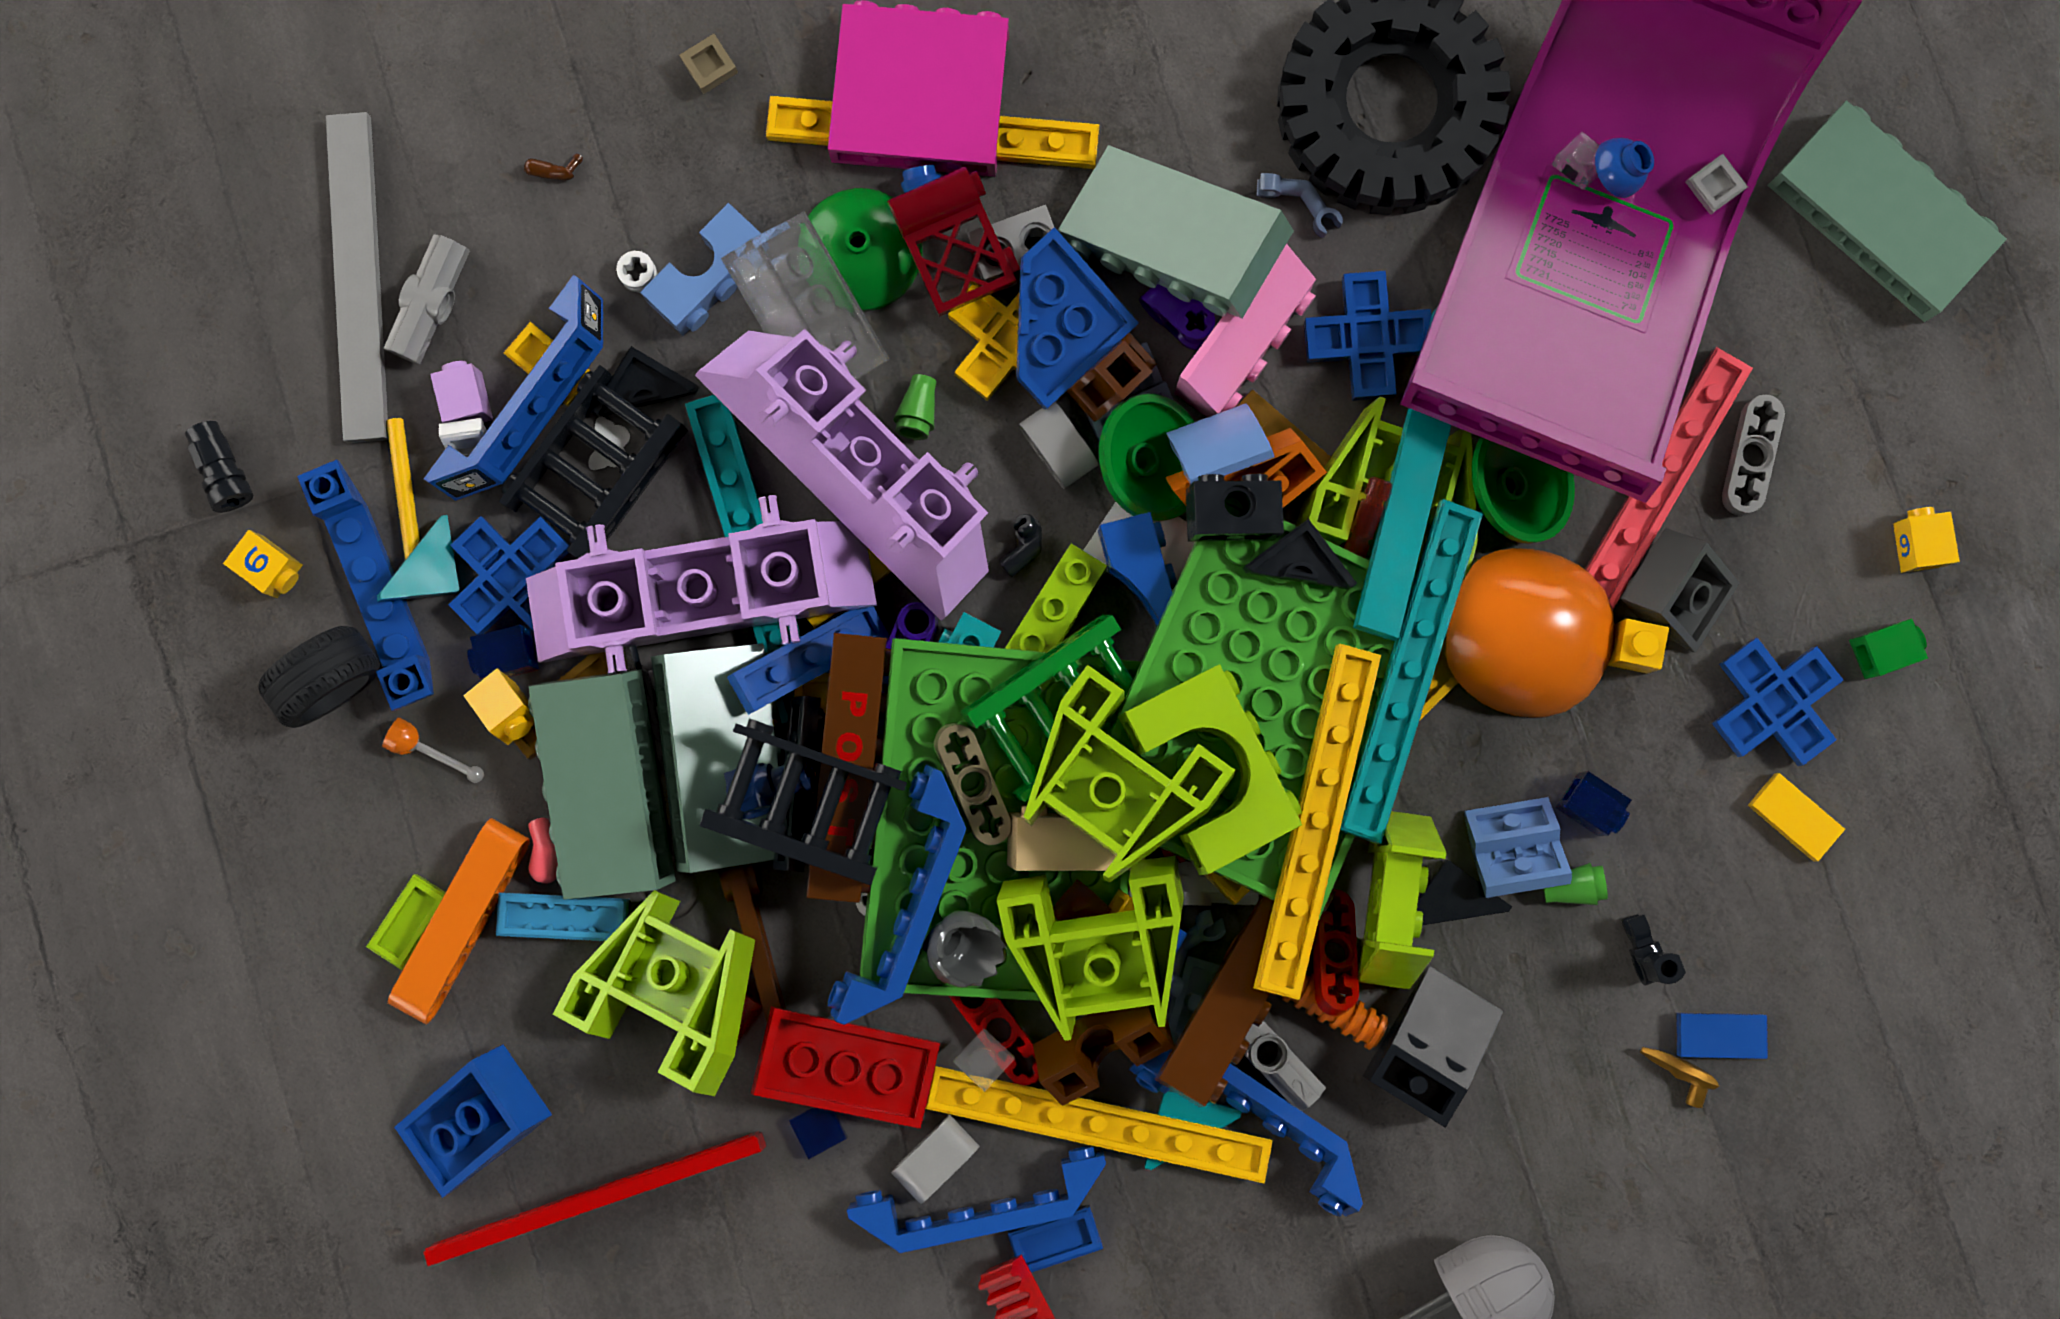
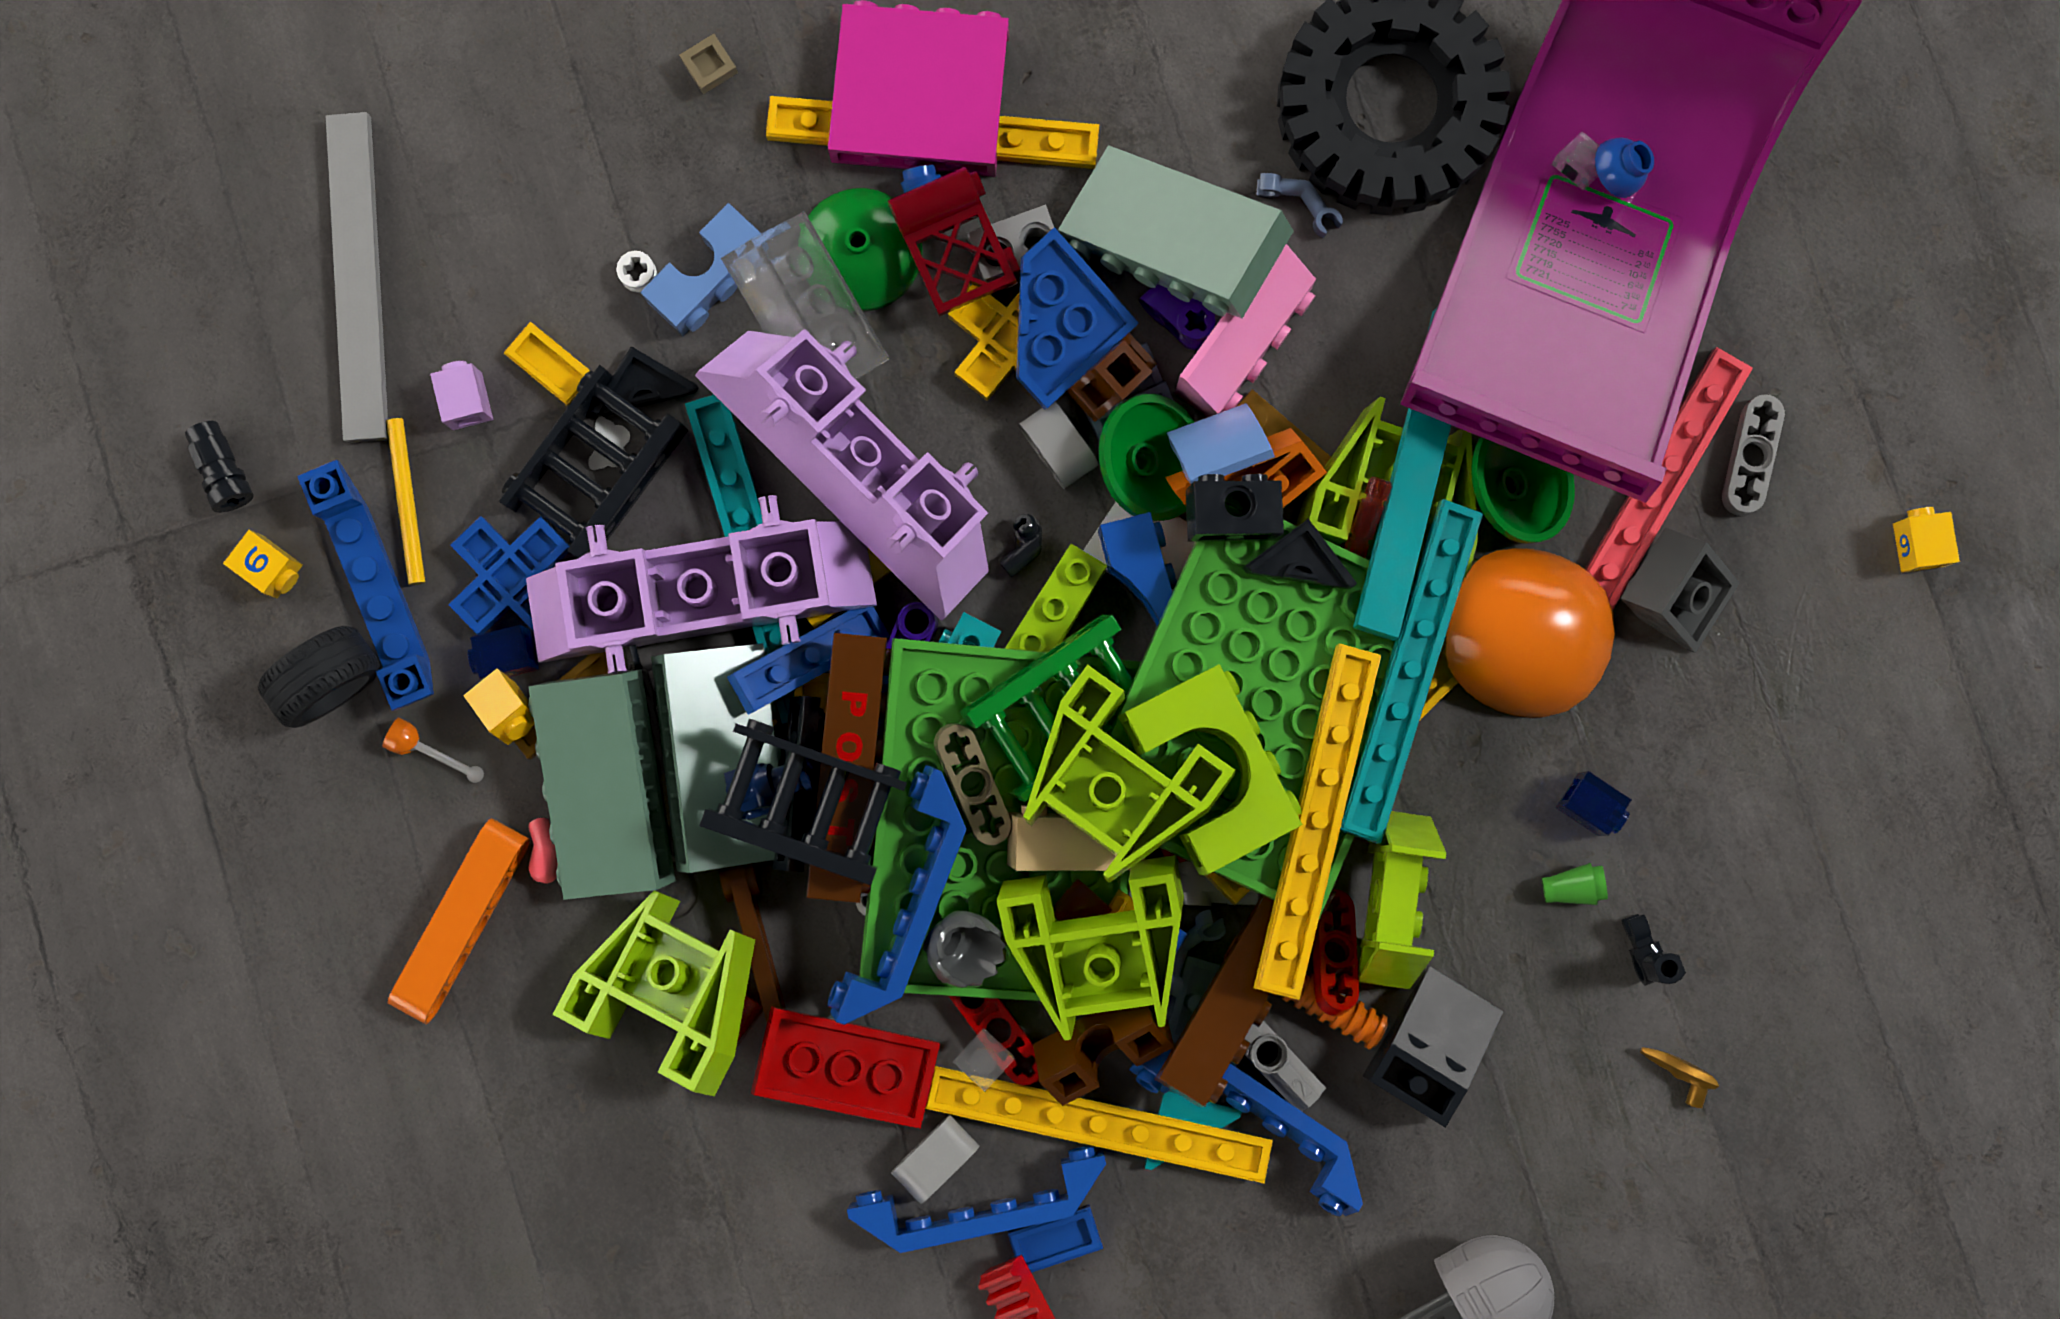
lime tile [366,874,446,970] -> none
teal tile [377,515,459,602] -> none
light grey piece [384,234,470,364] -> none
blue slope [394,1044,552,1198] -> none
red tile [423,1131,766,1266] -> none
blue slope [424,275,603,501] -> none
white tile [439,418,487,457] -> none
dark azure plate [496,893,630,941] -> none
reddish brown piece [524,153,583,181] -> none
clear blue tile [789,1107,848,1159] -> none
bright green cone [893,374,936,440] -> none
blue plate [1304,271,1432,401] -> none
black tile [1417,860,1512,925] -> none
medium blue slope [1464,797,1572,898] -> none
yellow brick [1607,619,1669,674] -> none
blue tile [1676,1013,1768,1059] -> none
light grey tile [1686,154,1748,215] -> none
blue plate [1712,638,1843,766] -> none
yellow tile [1748,773,1845,862] -> none
sand green brick [1767,100,2007,323] -> none
green brick [1849,618,1928,679] -> none

